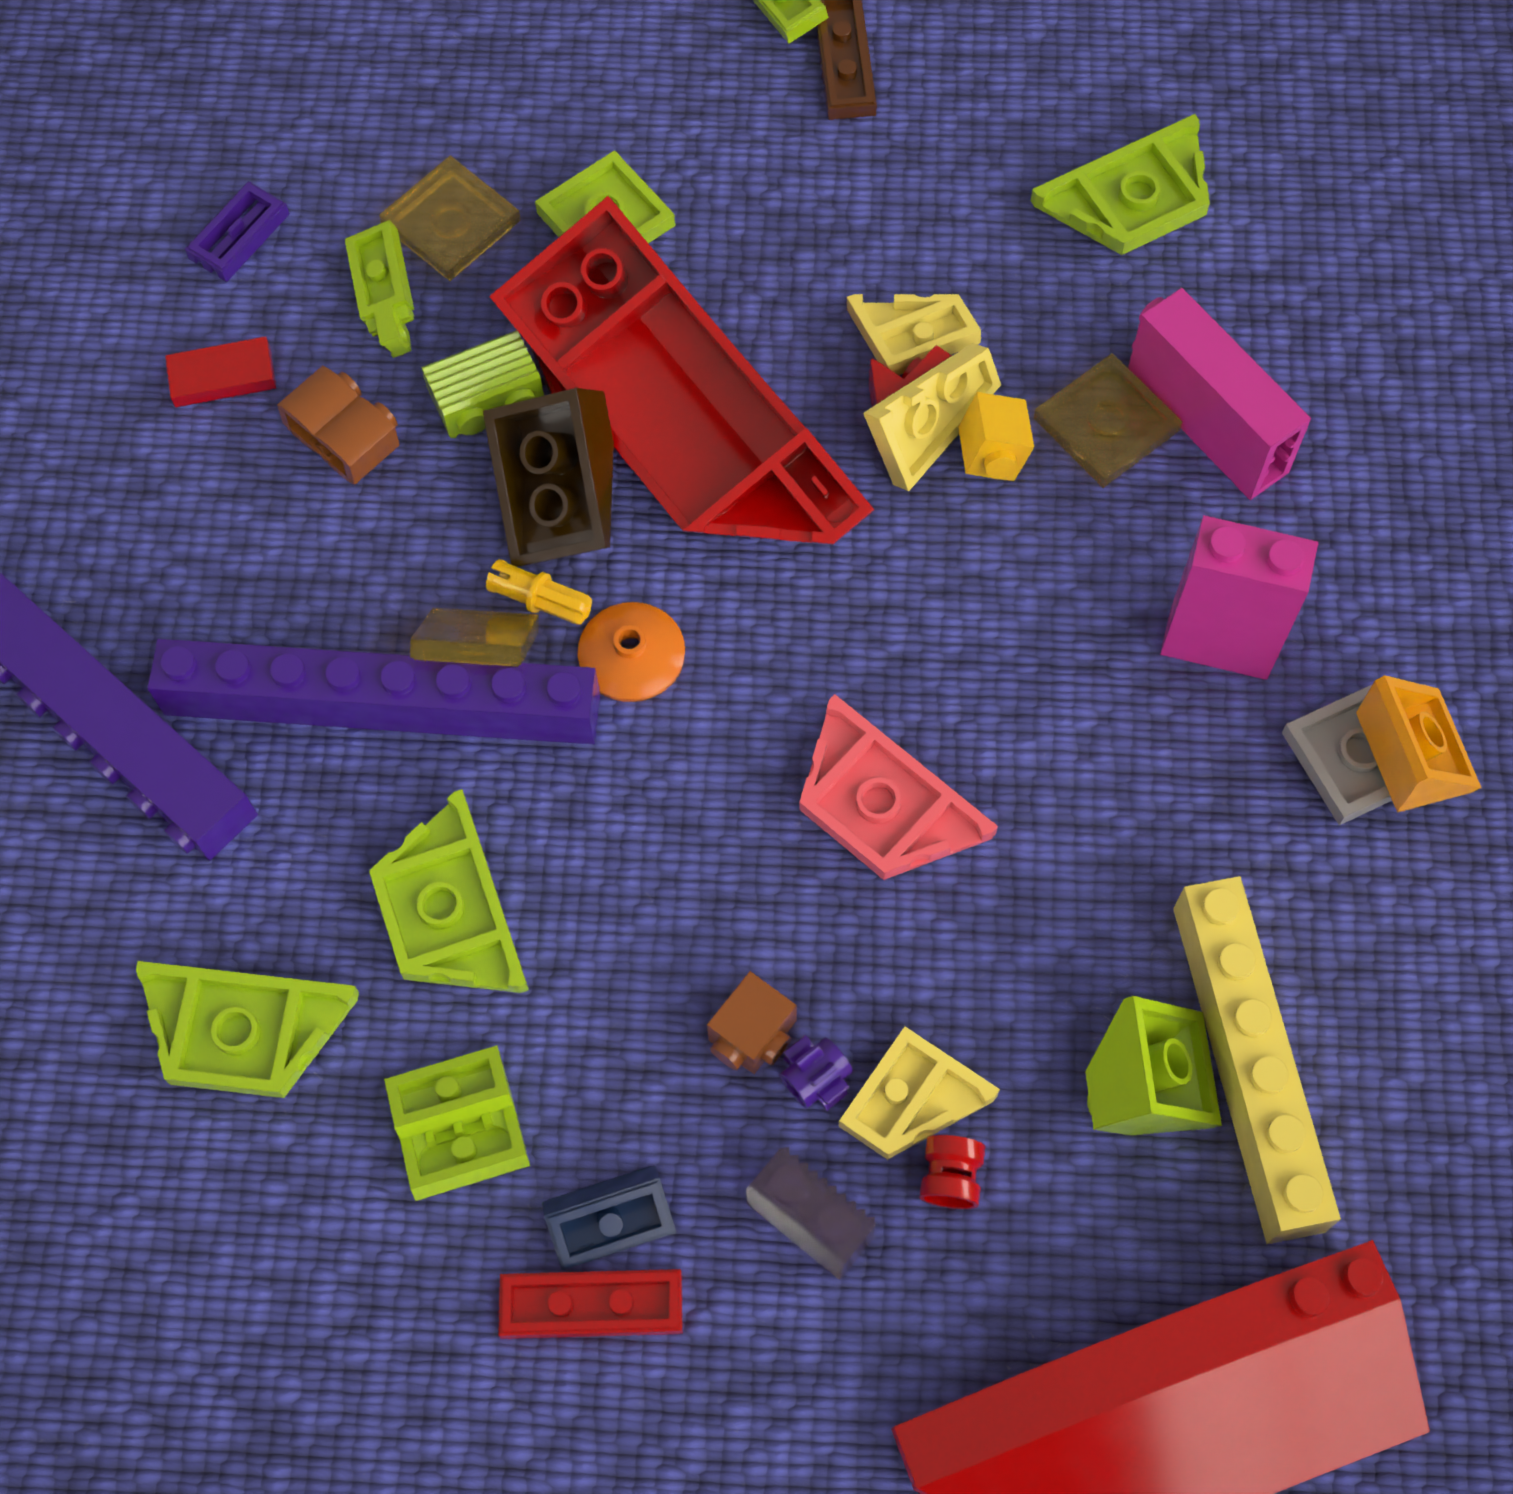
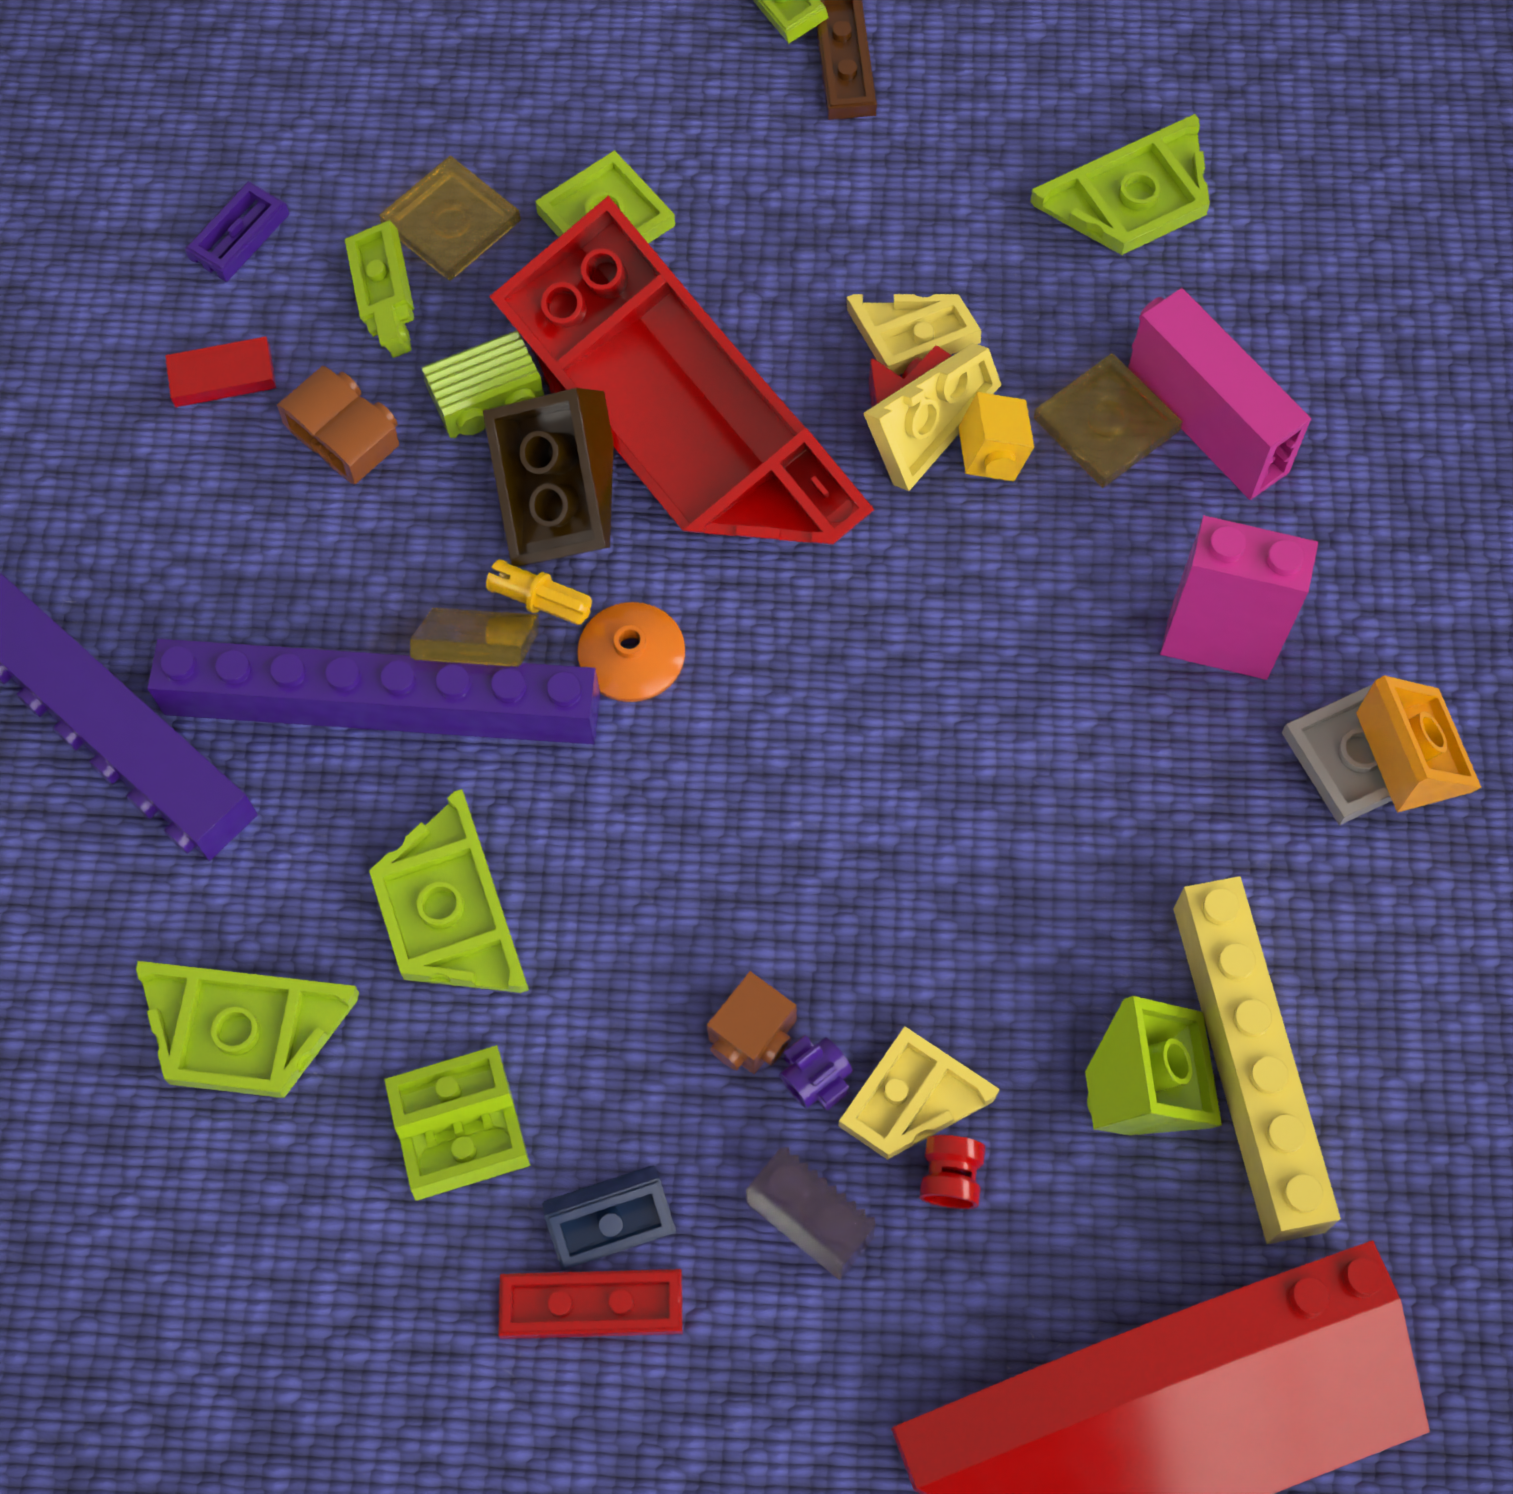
coral wing [799,694,998,880] -> none

